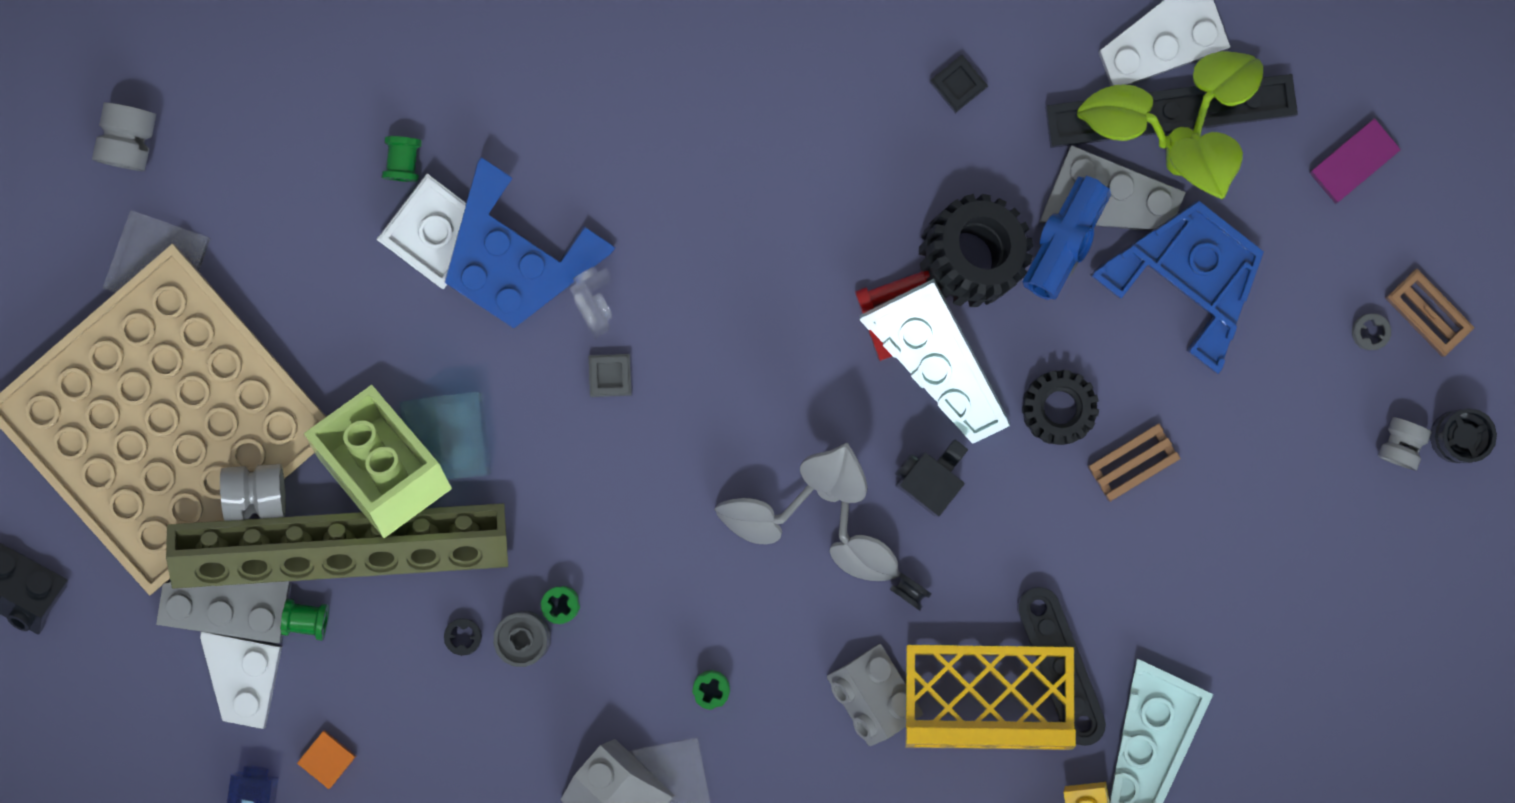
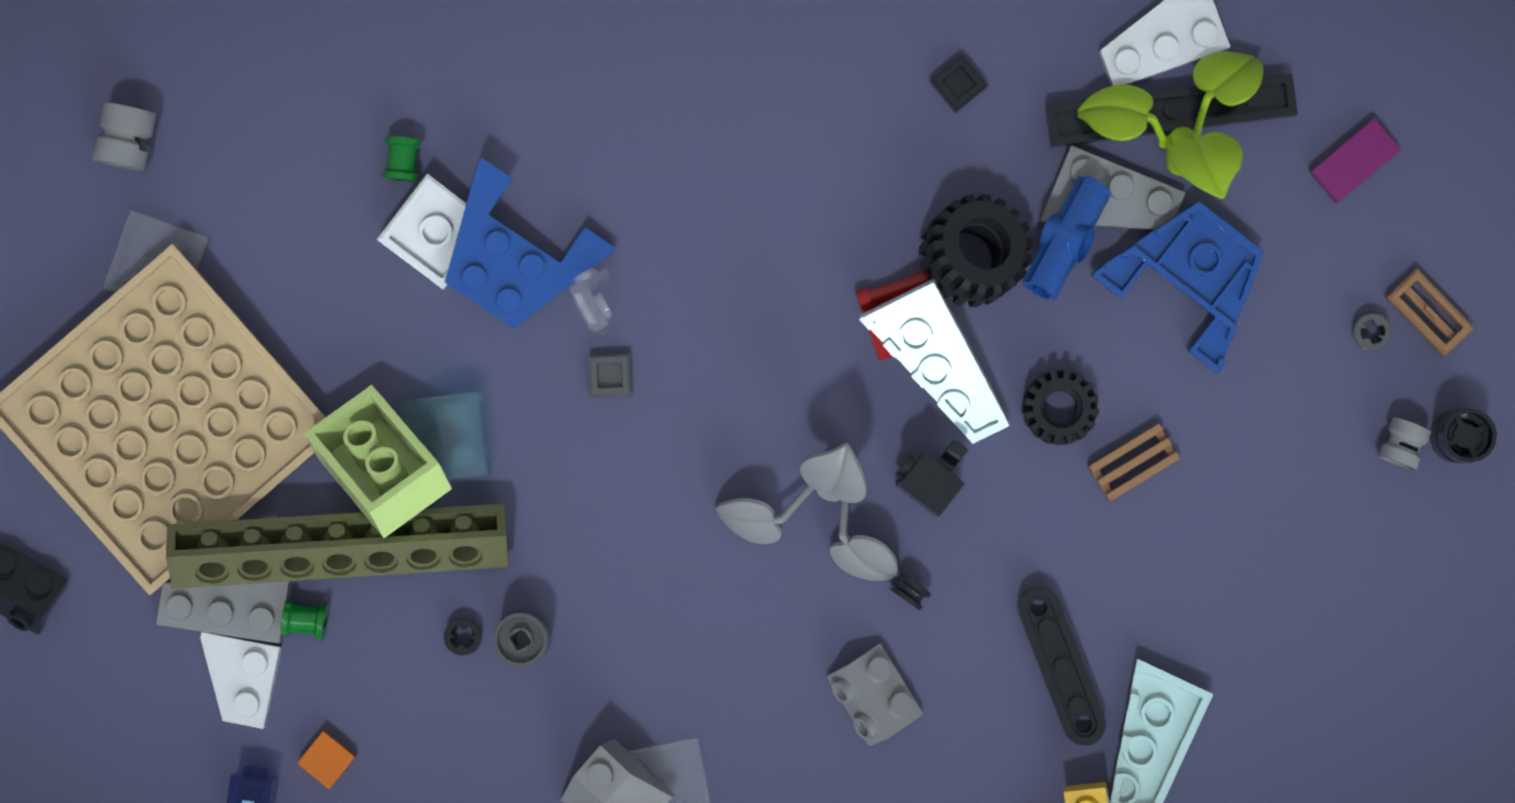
light grey wheel [220,464,286,521] -> none
green bush [541,586,580,624] -> none
green bush [692,670,730,710] -> none
yellow fence [905,645,1076,750] -> none

